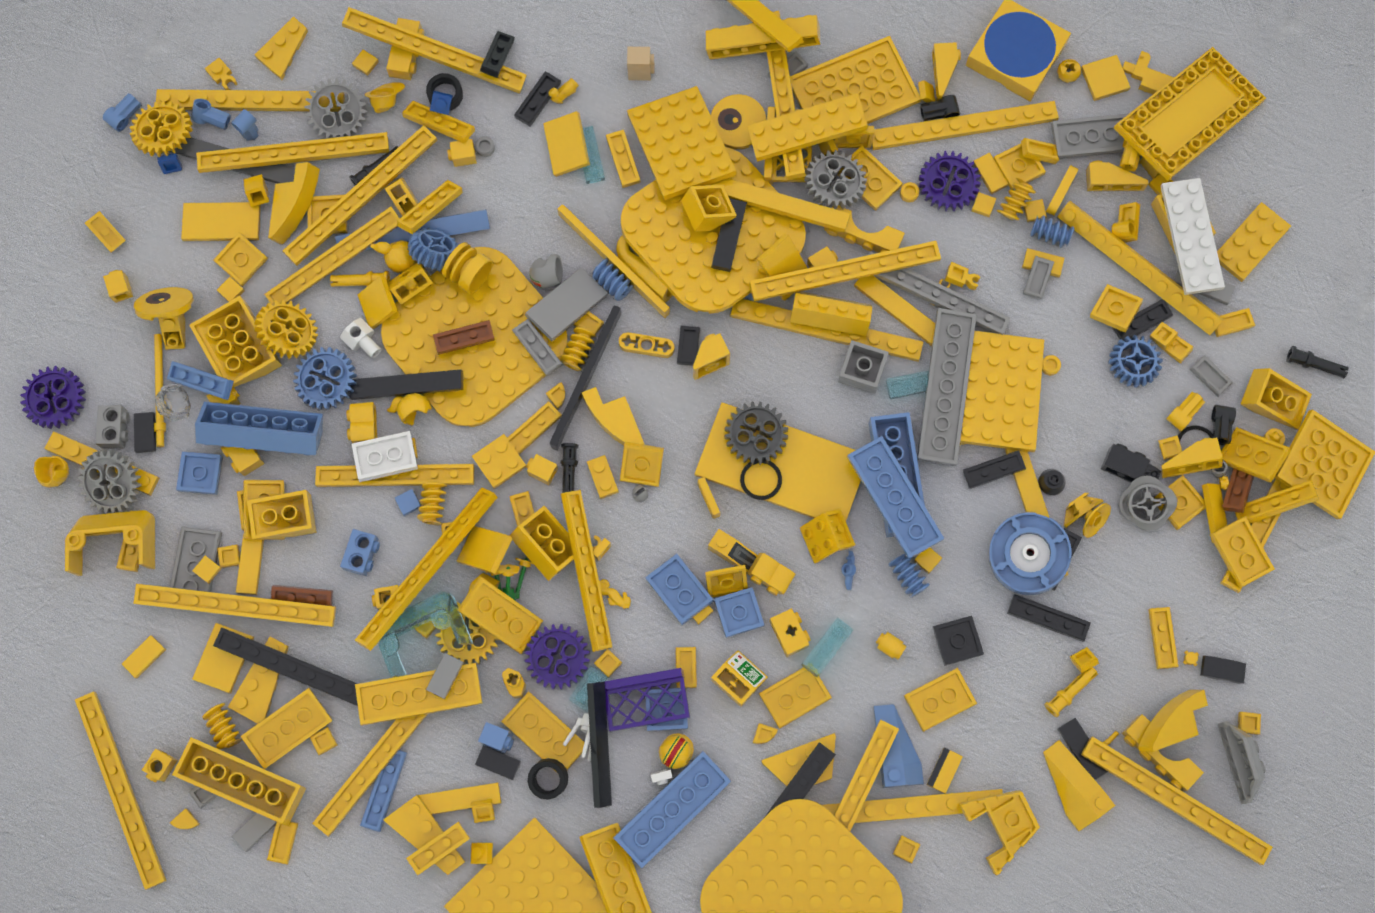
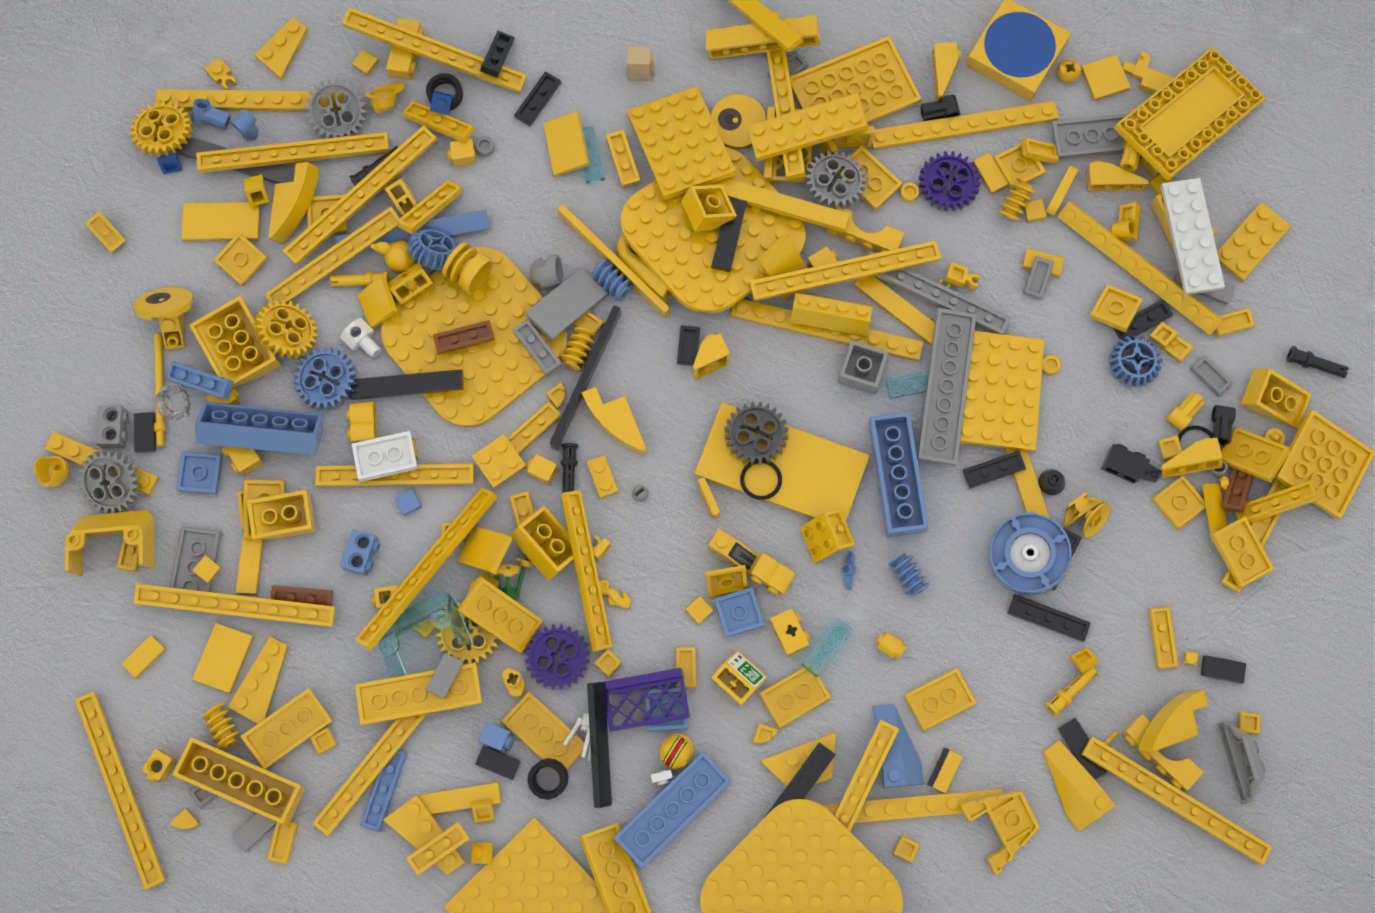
dark purple gear [20,366,86,429] -> none
medium blue piece [103,93,142,132] -> none
yellow brick [103,270,134,303] -> none
black tile [213,627,358,706] -> none
yellow tile [217,277,245,302] -> none
yellow tile [217,545,240,568] -> none
yellow hair [387,393,432,426] -> none
yellow piece [417,482,447,525] -> none
yellow arm [548,78,579,104] -> none
clear light blue plate [569,666,608,711] -> none
yellow beam [619,332,674,358] -> none
yellow tile [620,442,664,487] -> none
medium blue plate [645,554,714,625] -> none
medium blue plate [847,436,944,559] -> none
yellow tile [914,548,942,574] -> none
yellow tile [918,80,936,103] -> none
black plate [933,616,984,666] -> none
yellow tile [971,192,997,217] -> none
medium blue piece [1030,215,1074,248] -> none
light grey piece [1119,476,1178,531] -> none

